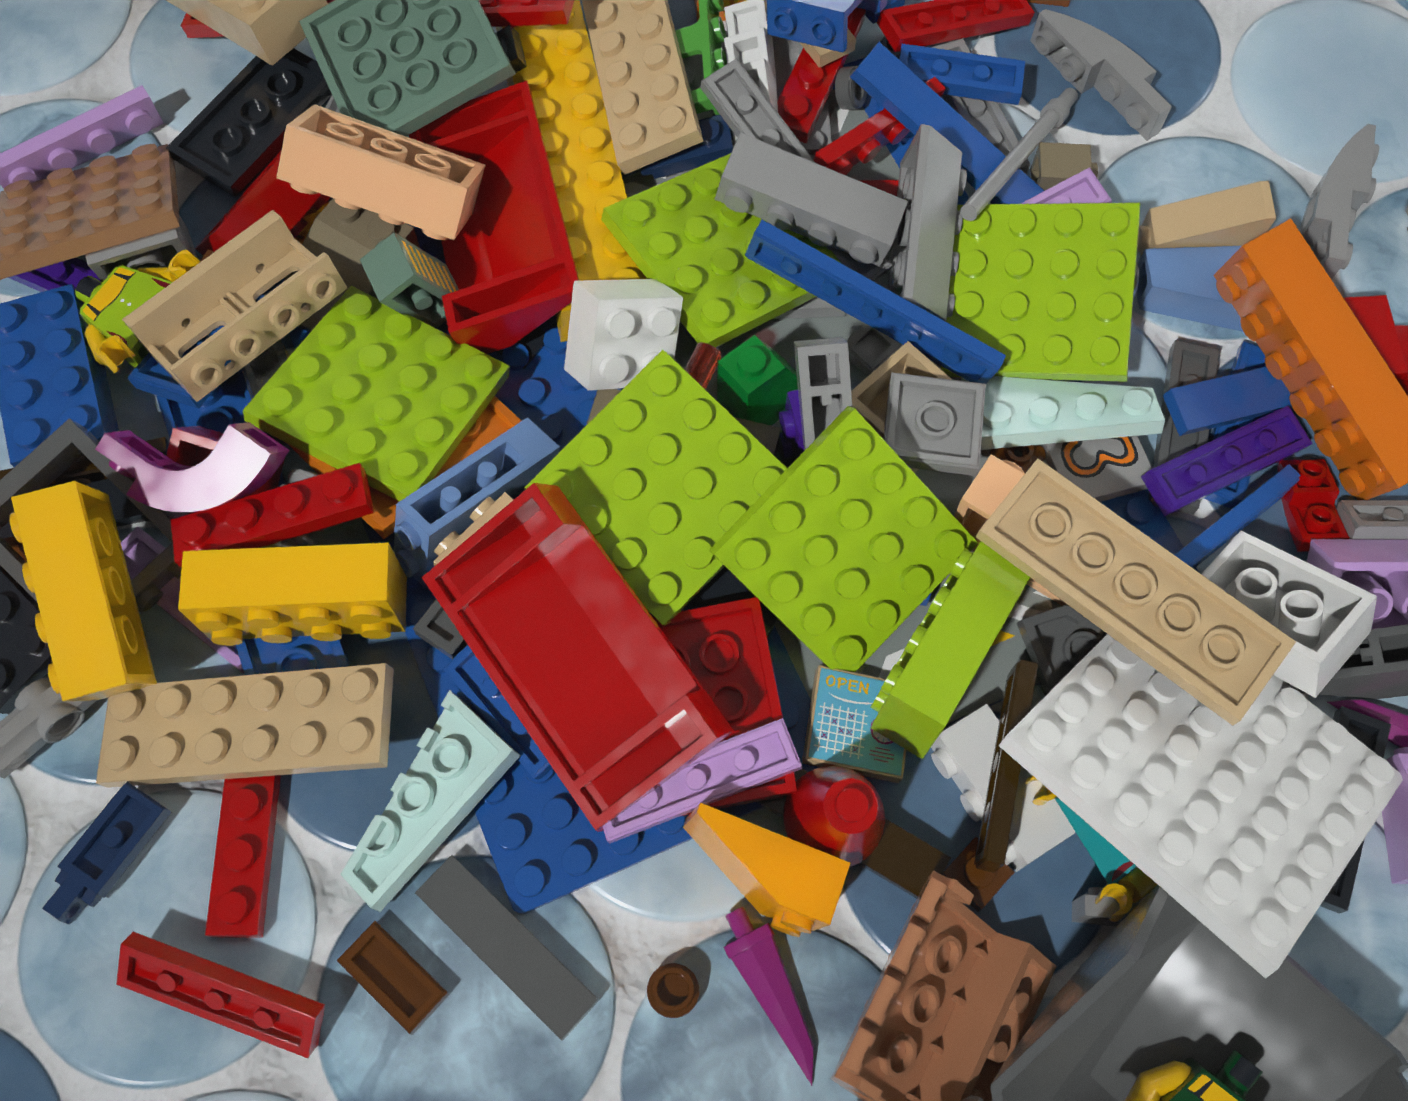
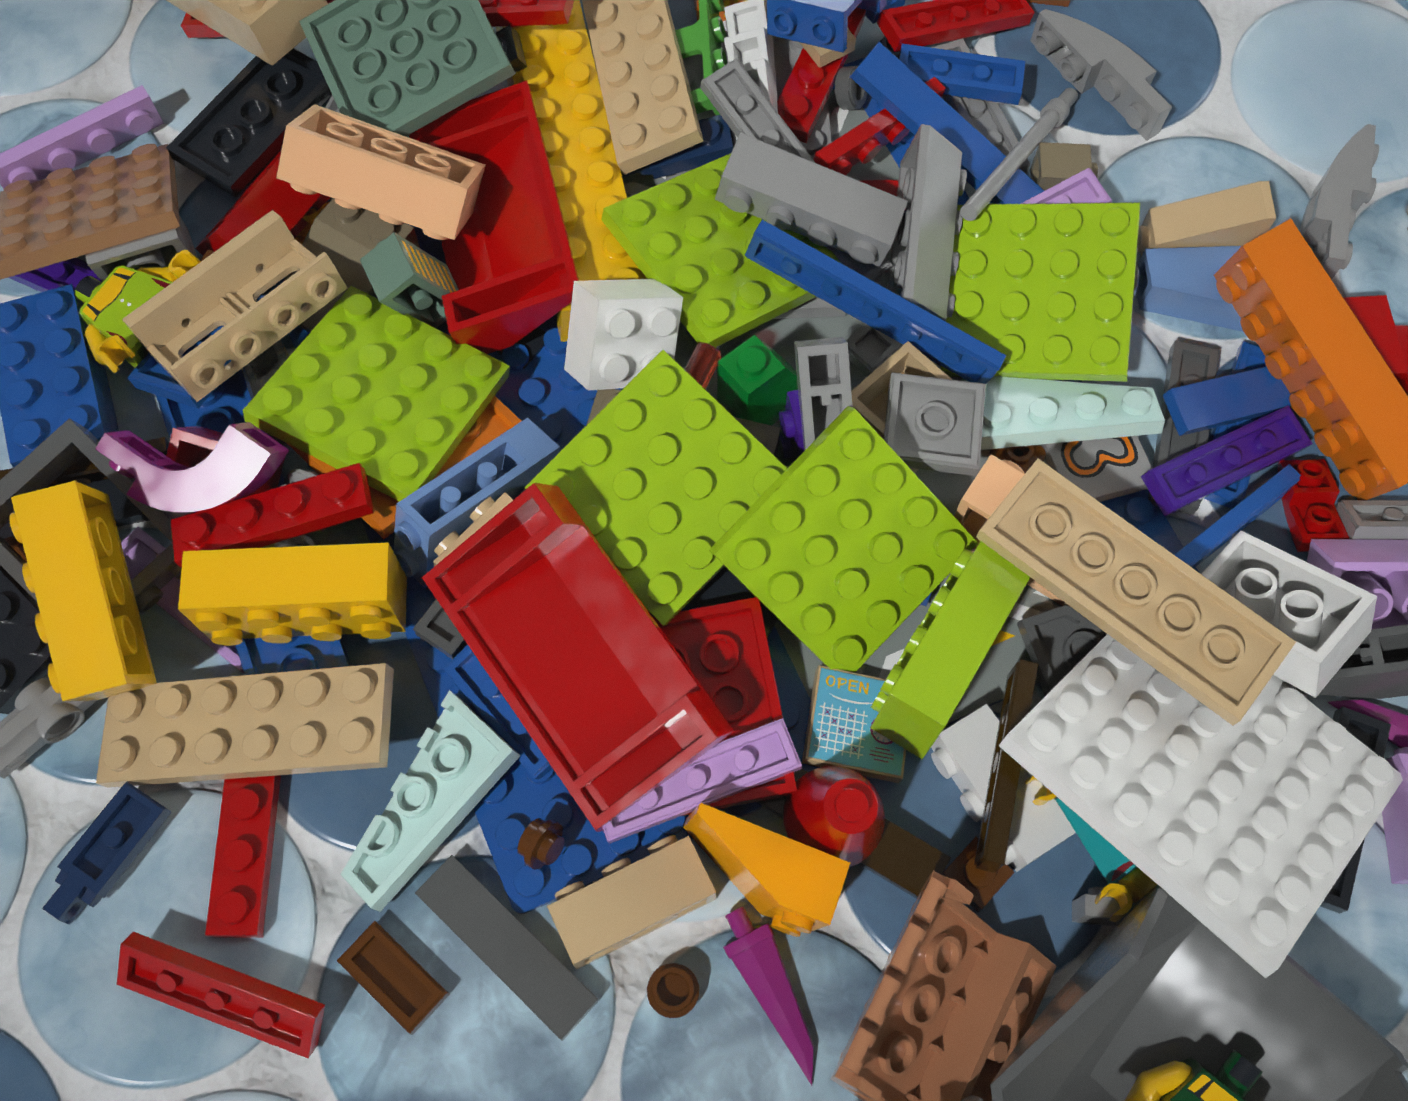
none -> reddish brown plate [517,818,565,870]
none -> tan brick [547,835,716,969]

